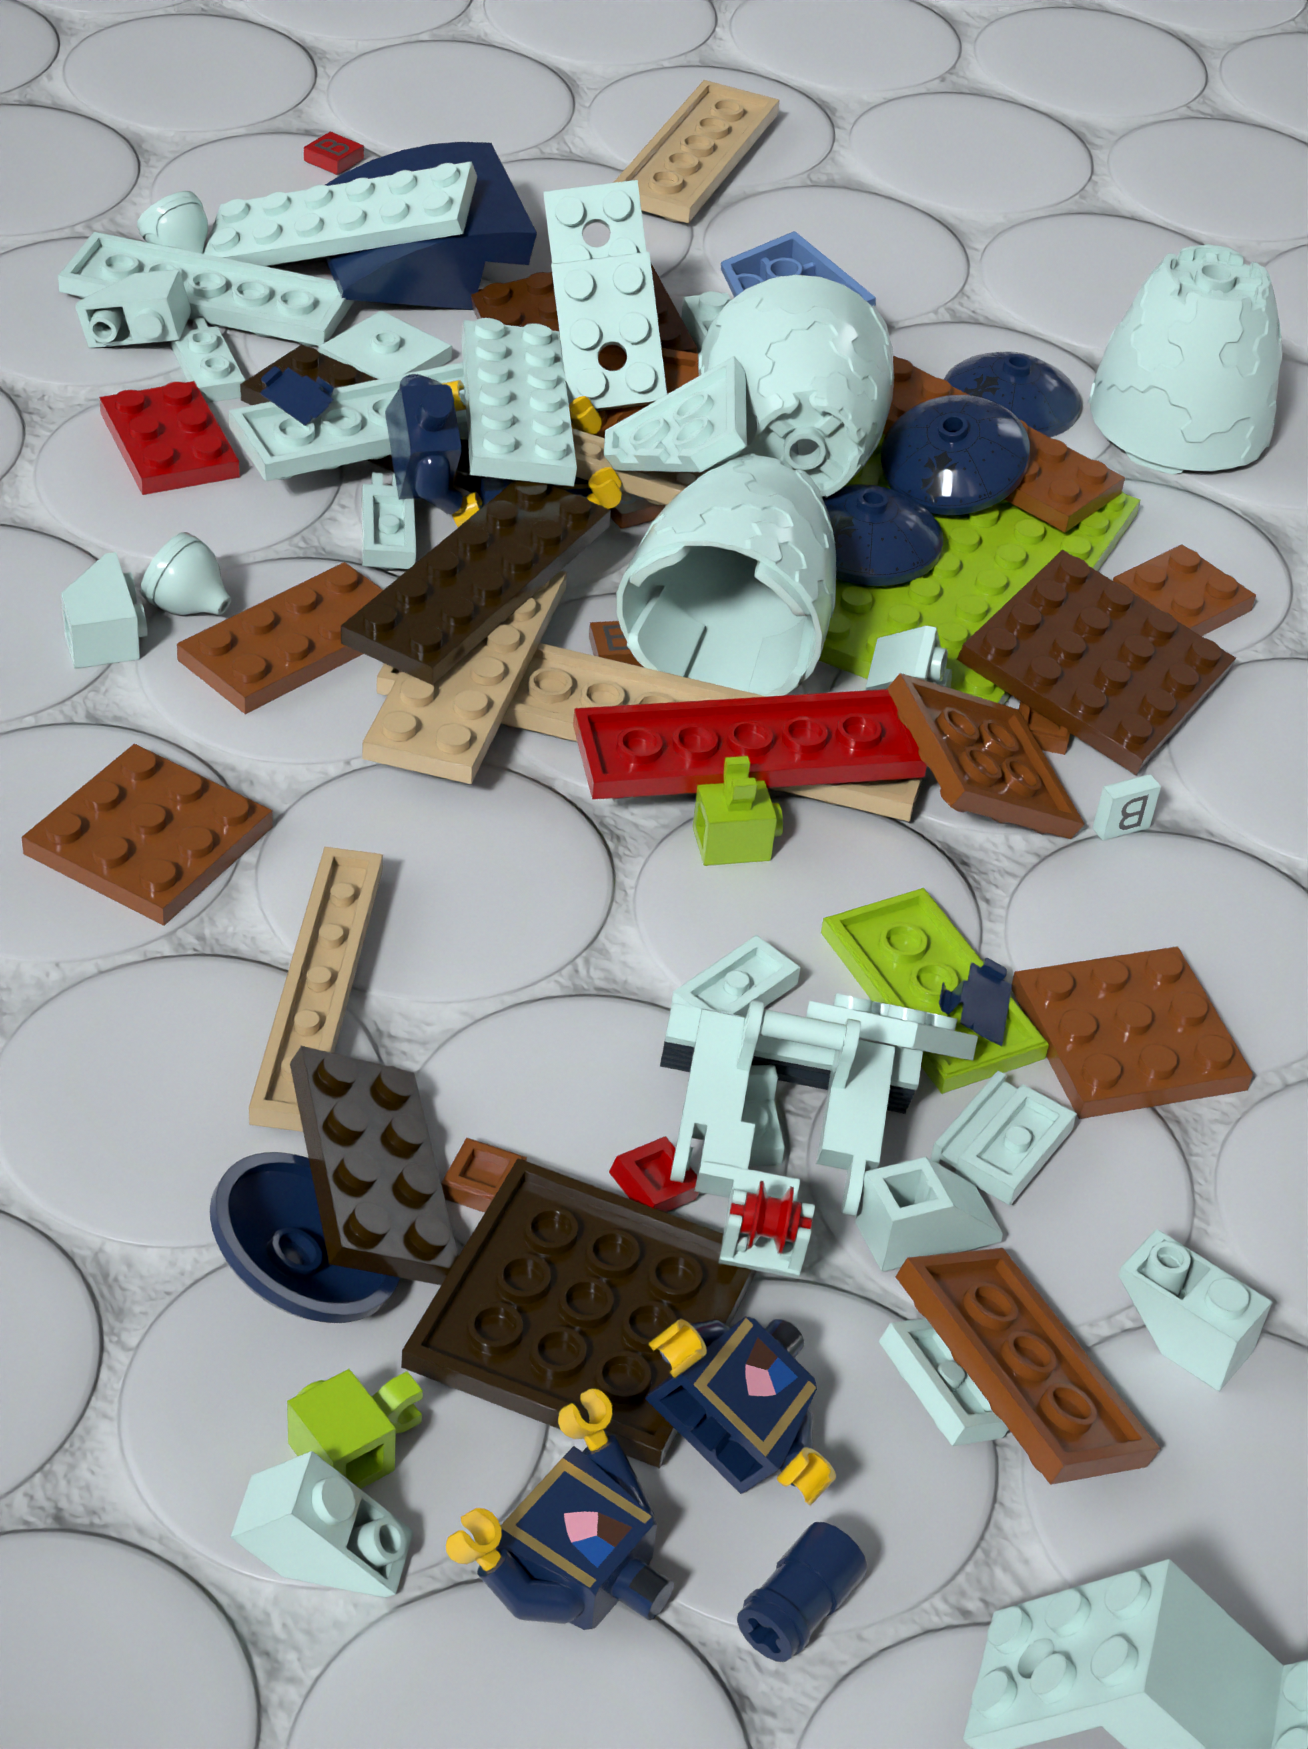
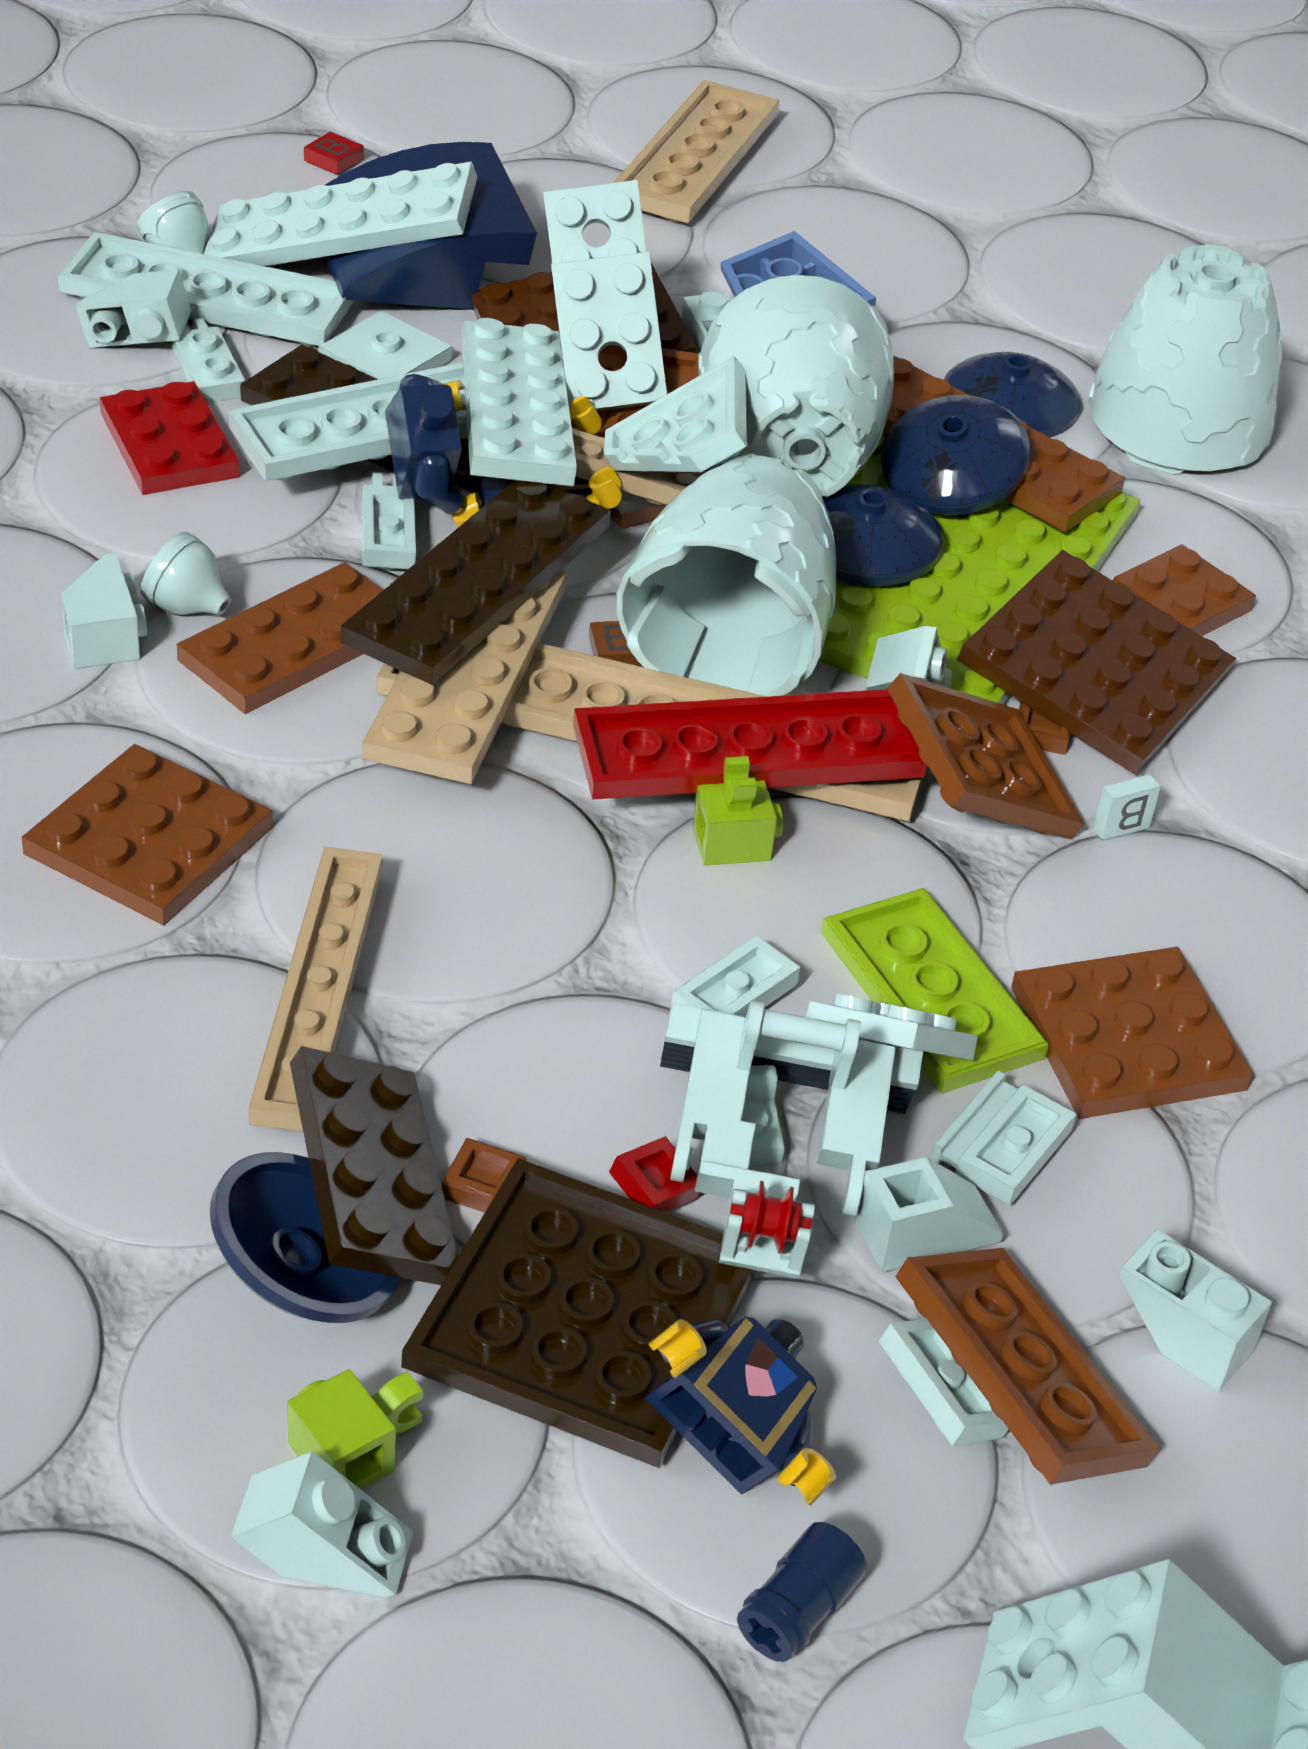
dark blue piece [260,366,334,426] -> none
dark blue torso [446,1389,674,1630] -> none
dark blue piece [939,958,1012,1046] -> none

